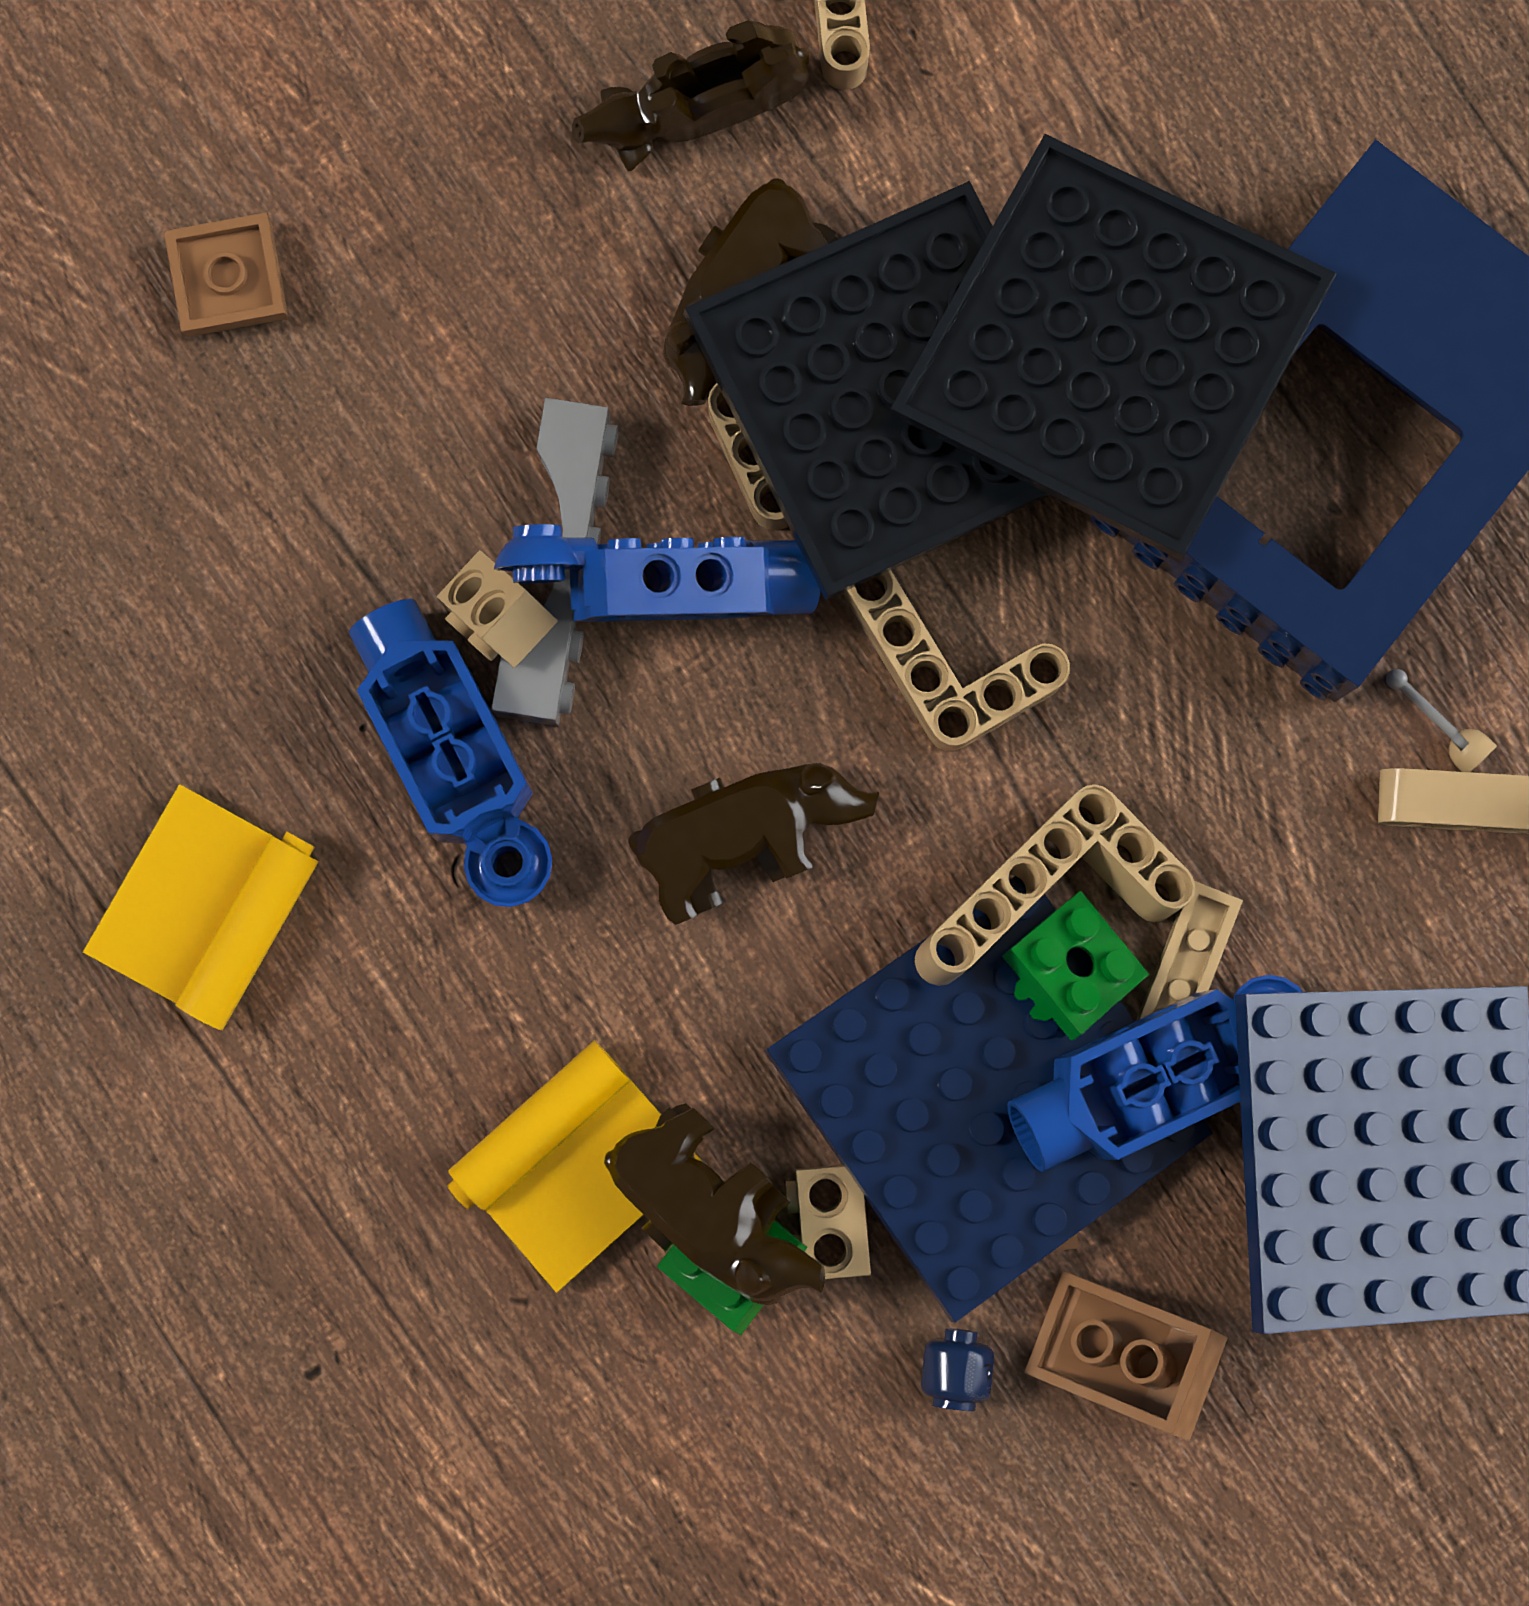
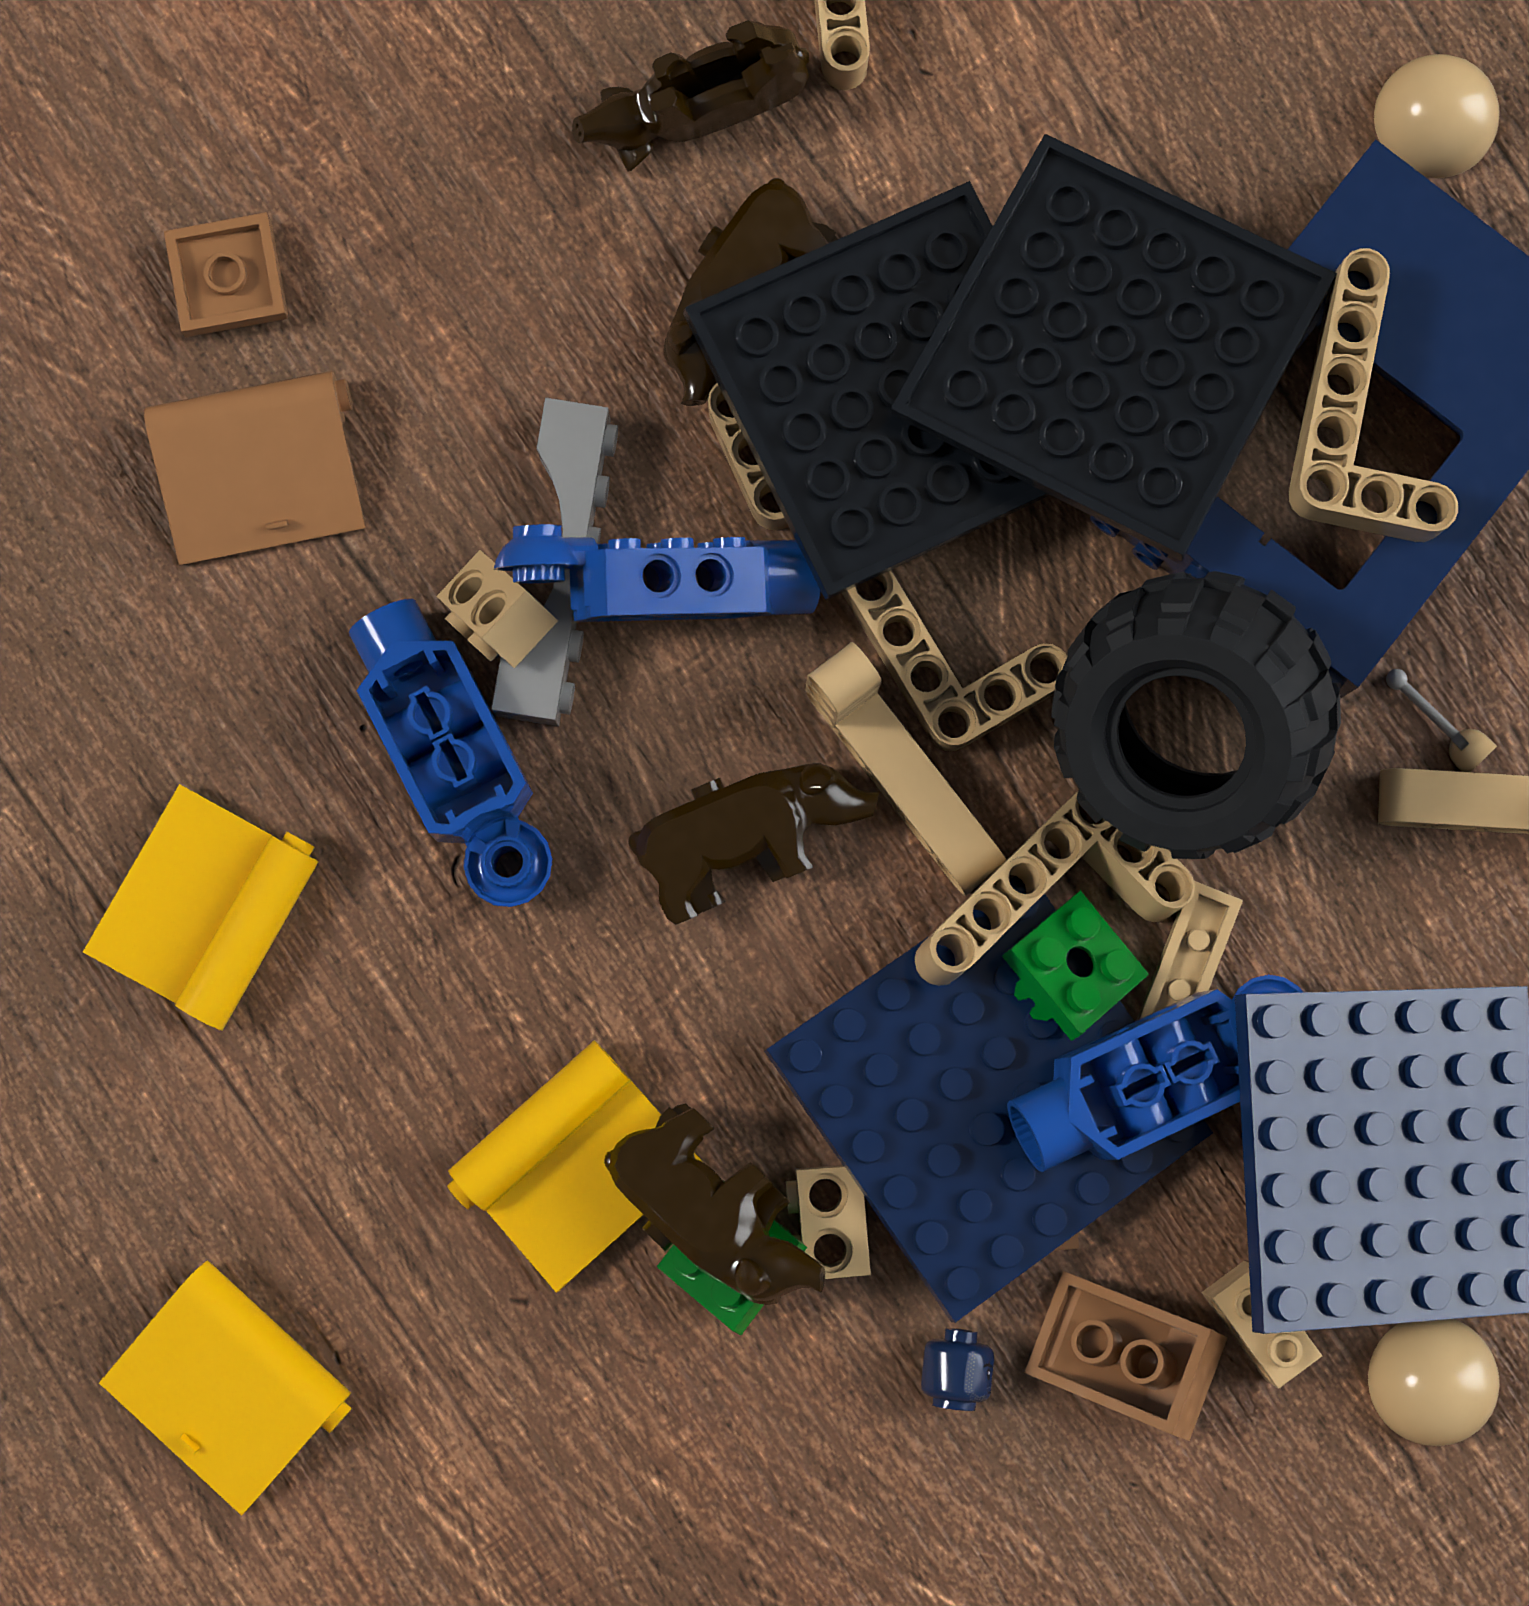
none -> yellow door [99,1260,352,1516]
none -> medium nougat door [144,370,366,565]
none -> tan beam [805,642,1006,896]
none -> black tyre [1051,571,1341,859]
none -> tan brick [1201,1261,1322,1389]
none -> tan beam [1289,248,1458,542]
none -> tan piece [1368,1319,1500,1446]
none -> tan piece [1374,54,1500,178]

